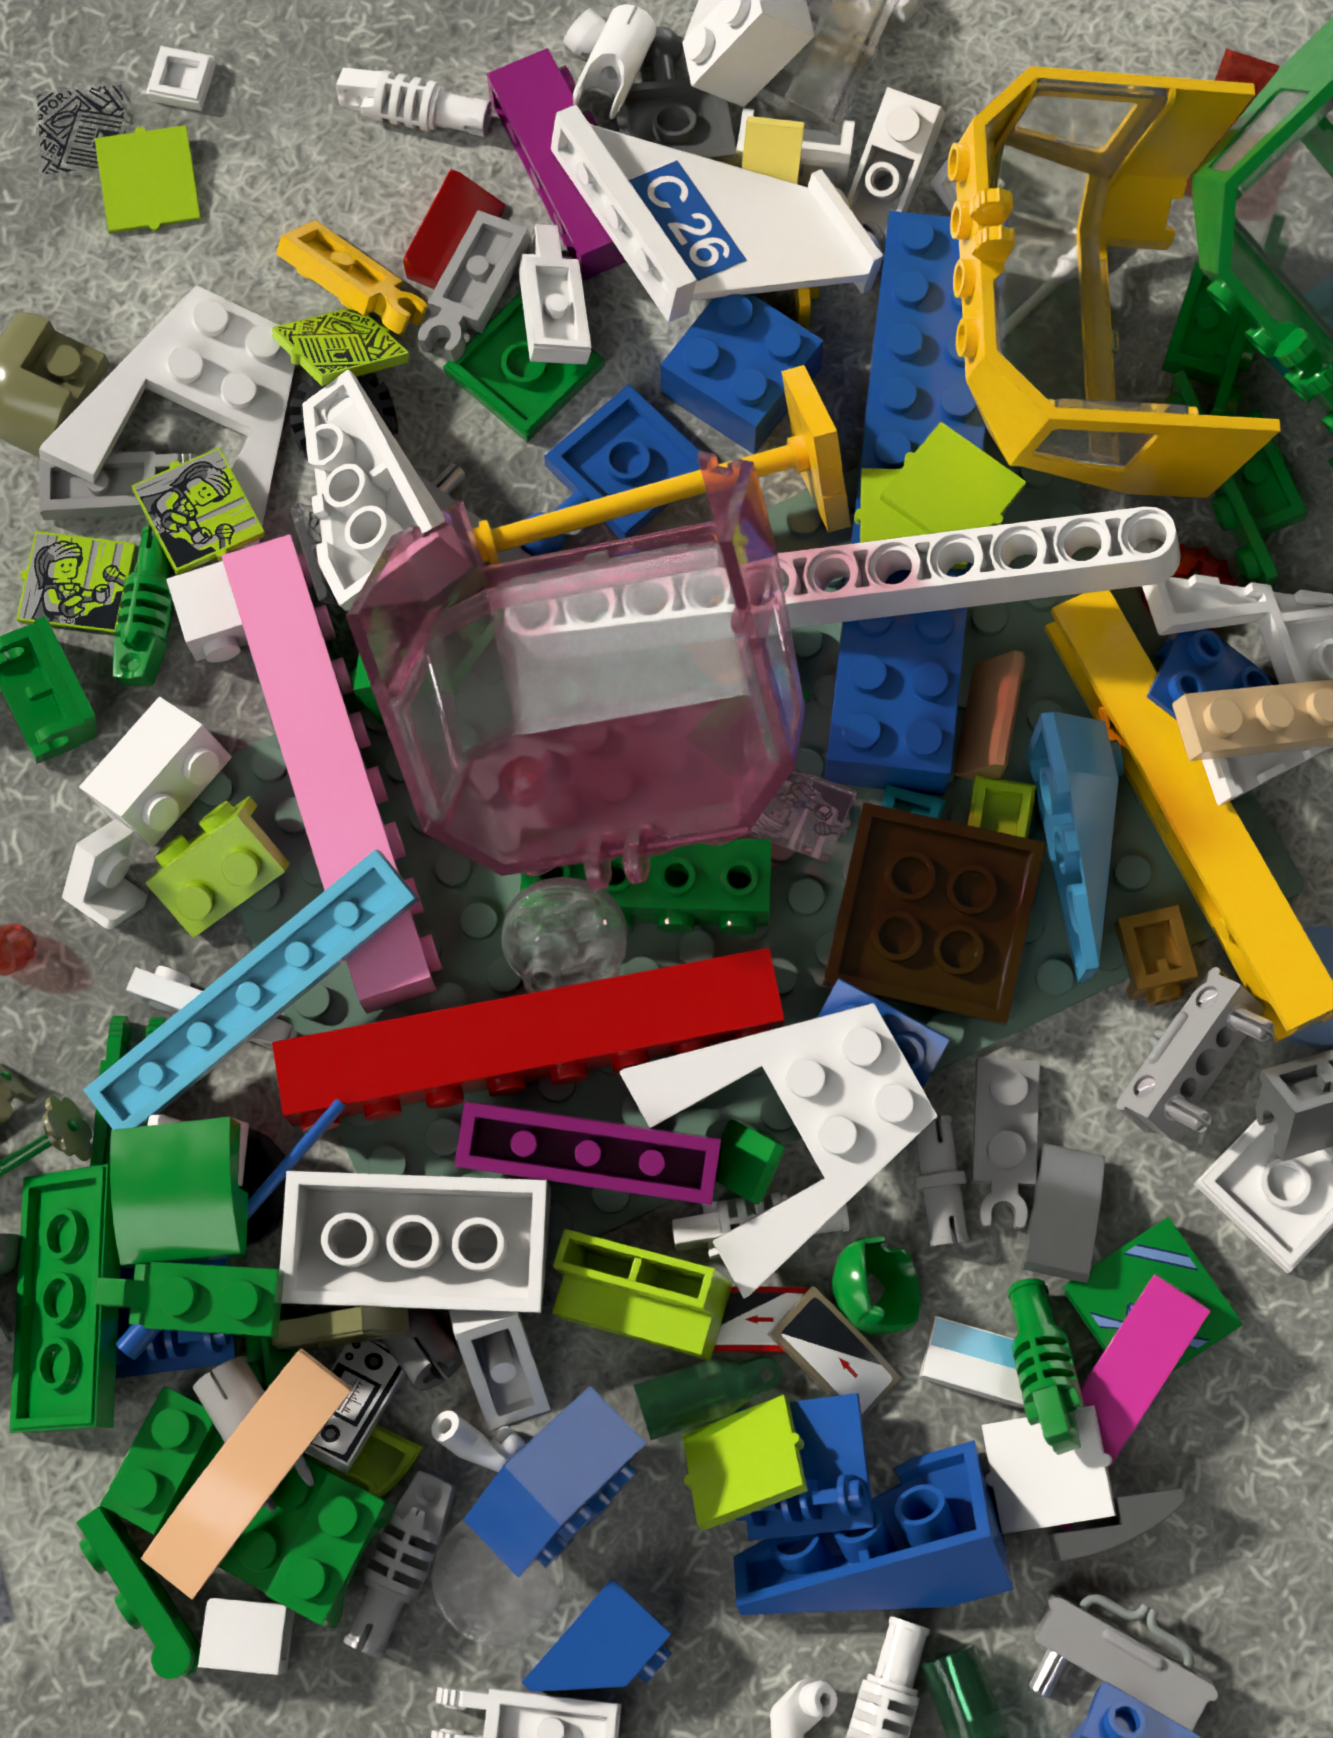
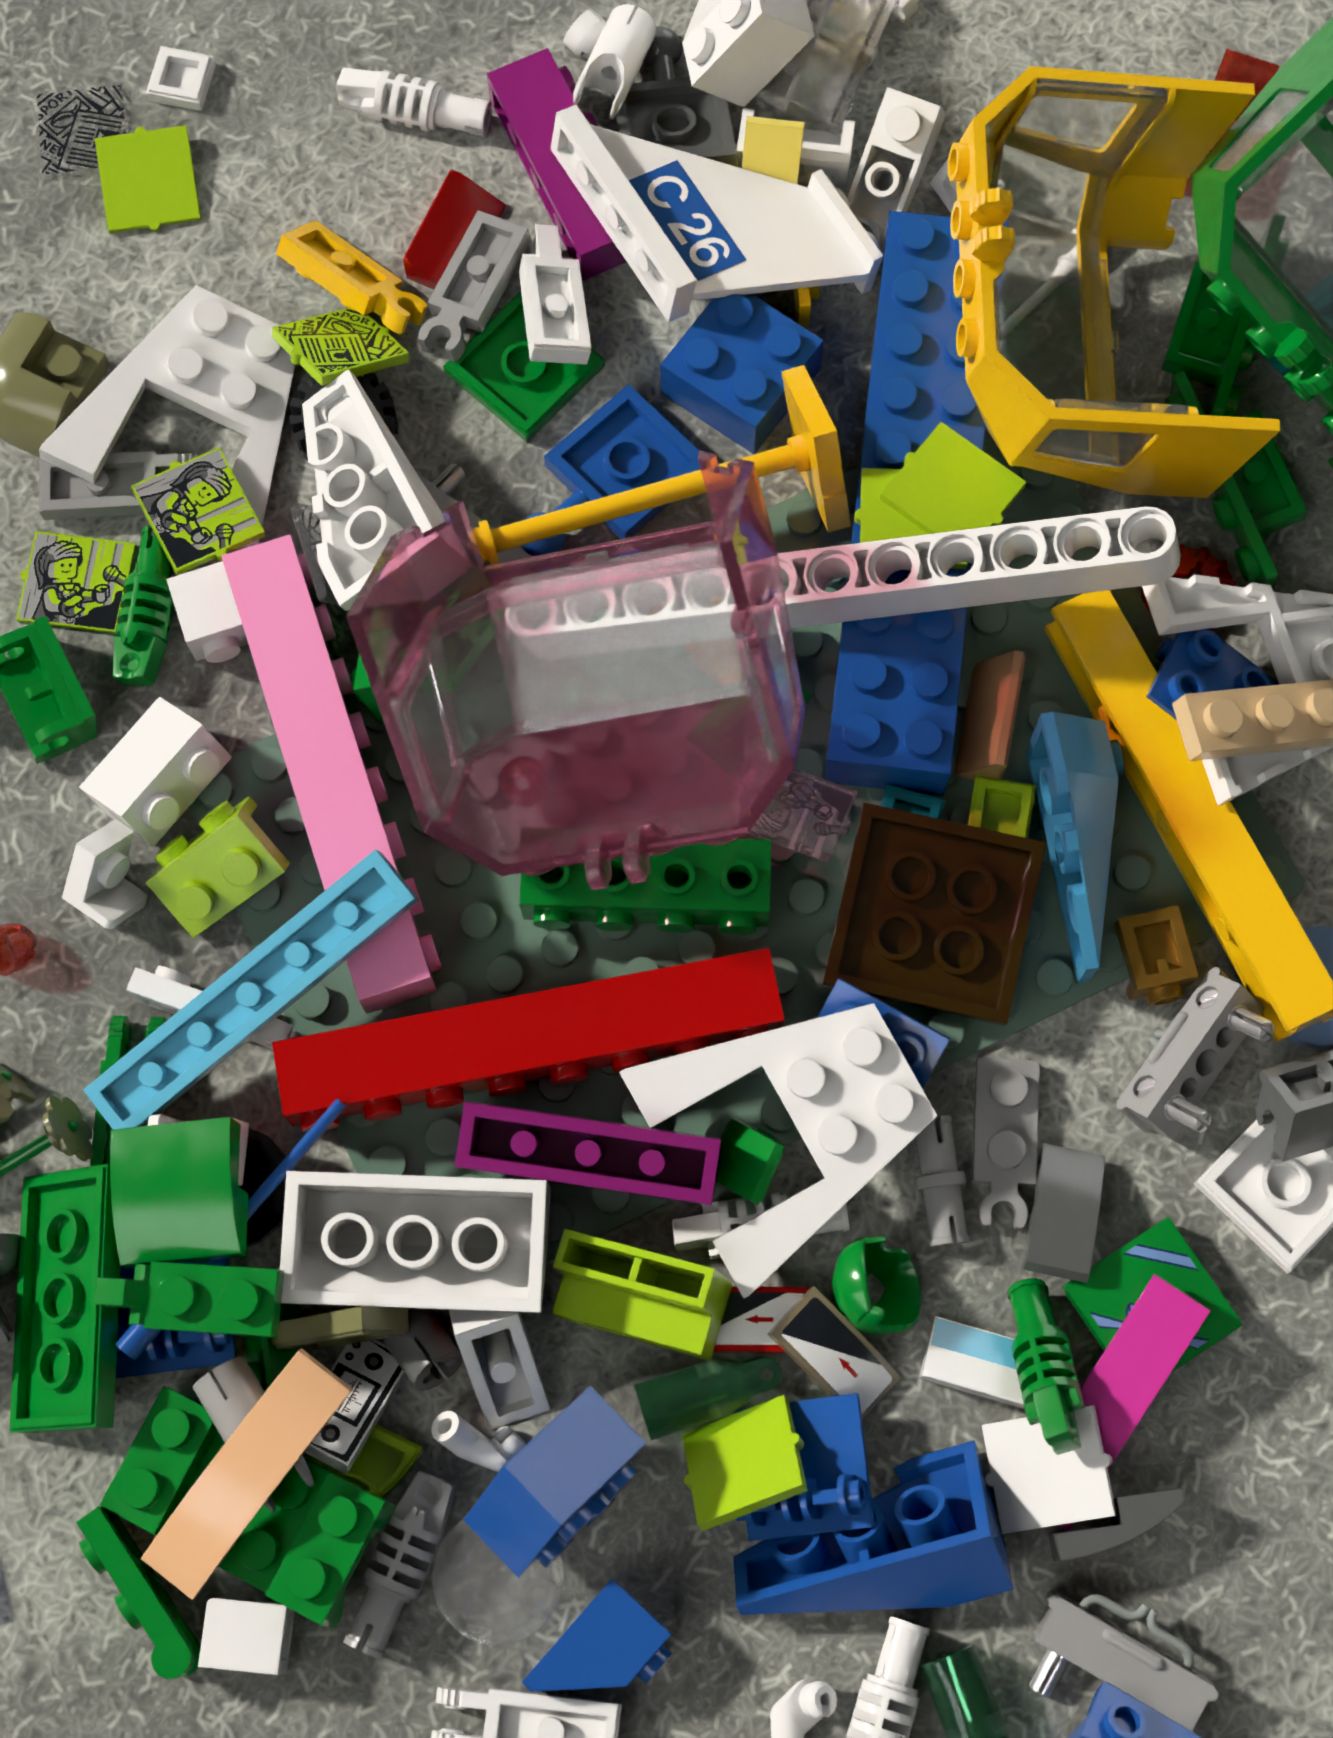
clear tile [501,877,627,993] -> none

